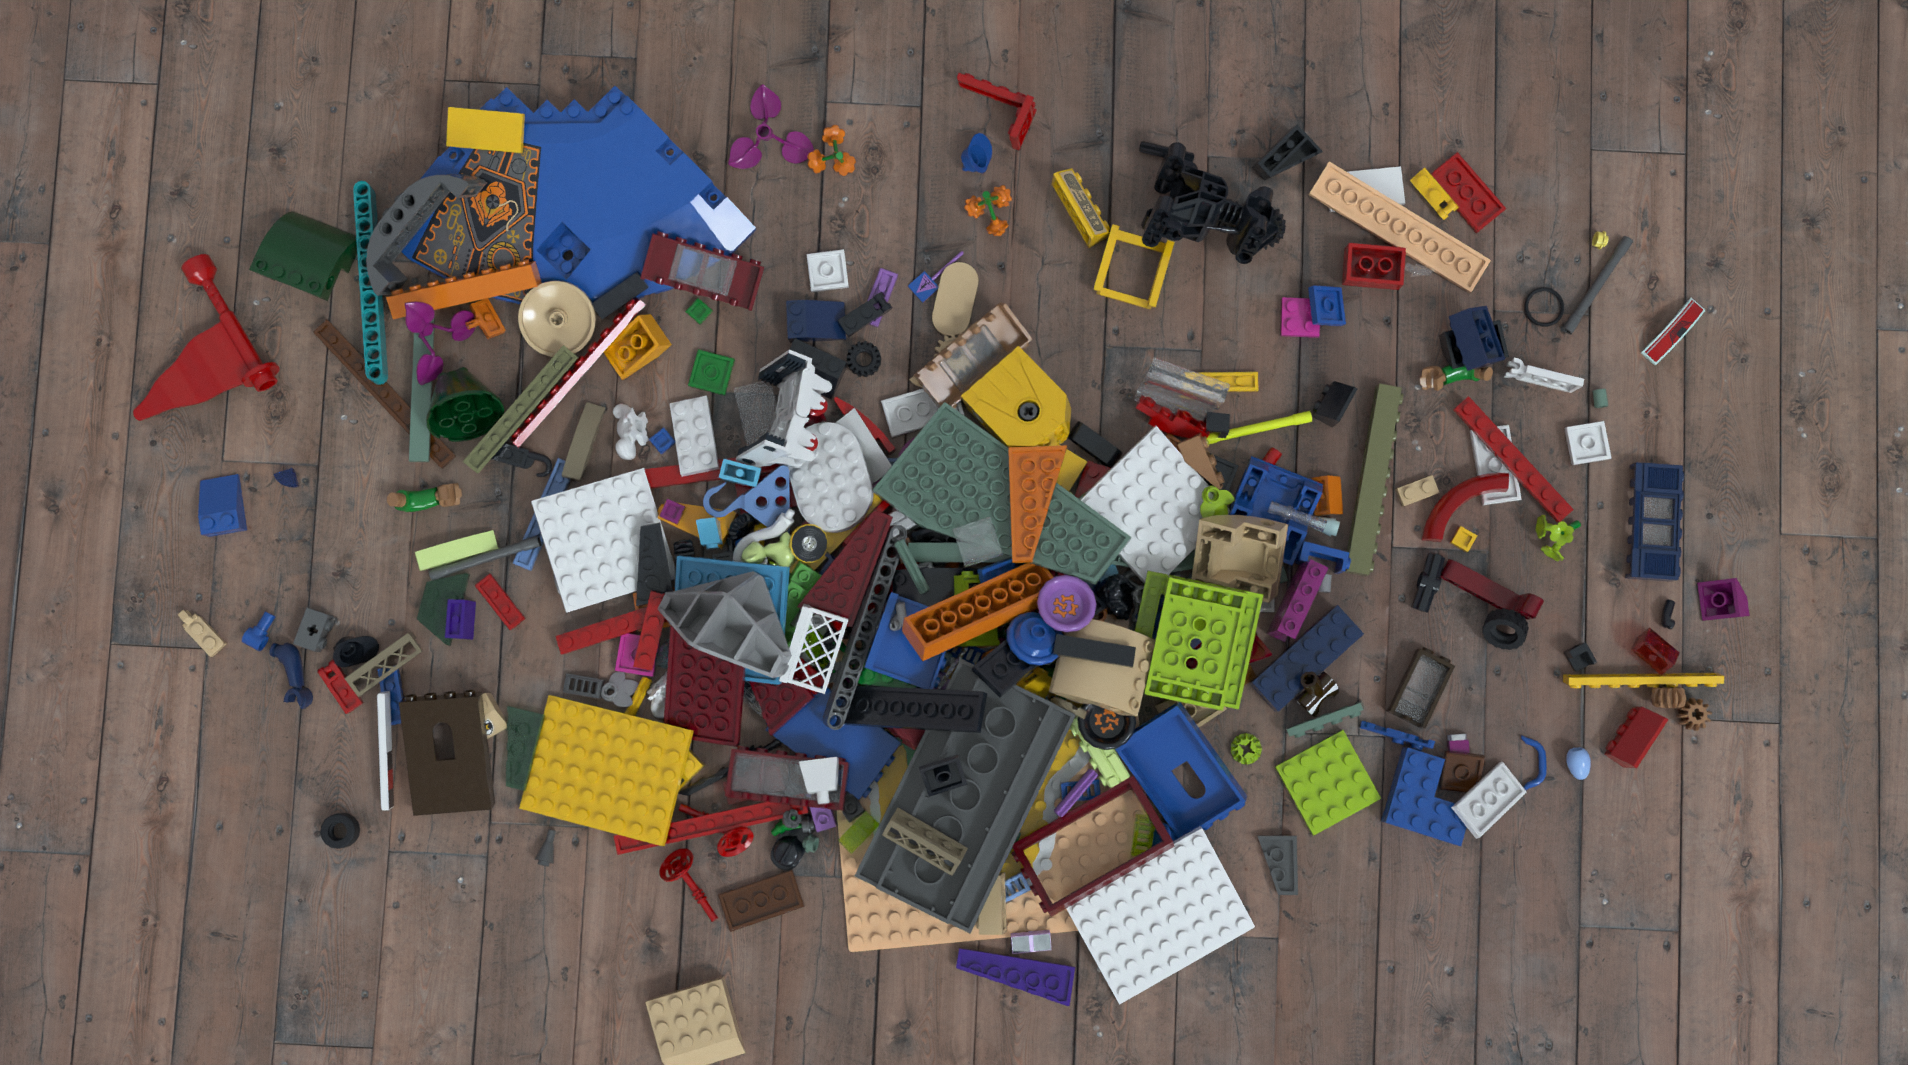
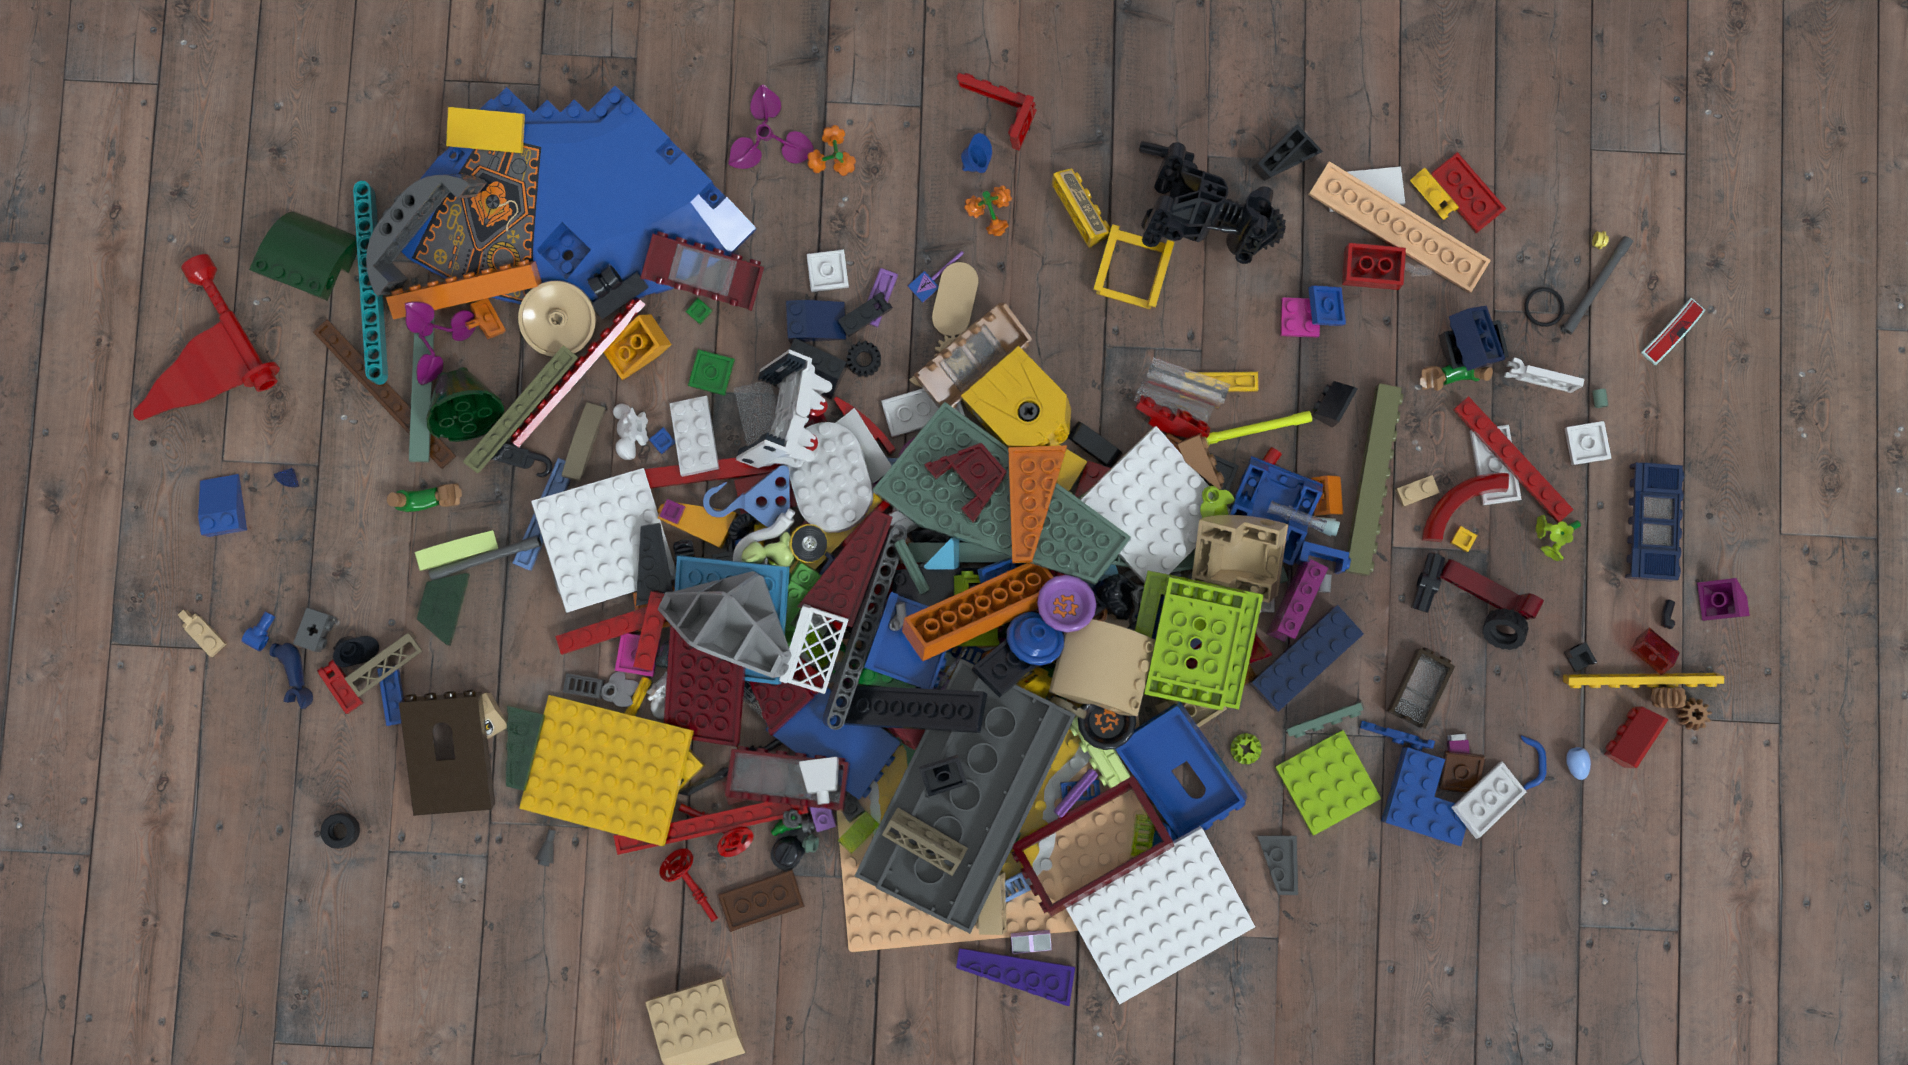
white tile [377,691,394,810] -> none
dark purple panel [445,599,476,640] -> none
red tile [475,573,526,630] -> none
medium azure slope [696,517,723,549] -> none
medium azure slope [719,459,761,487] -> none
clear plate [953,517,1003,567] -> none
black tile [1053,634,1136,668] -> none
black panel [1204,412,1230,438] -> none
dark brown connector [1296,671,1339,717] -> none
none -> black wheel [587,264,624,299]
none -> dark red wing [924,443,1006,523]
none -> medium azure slope [924,537,960,569]

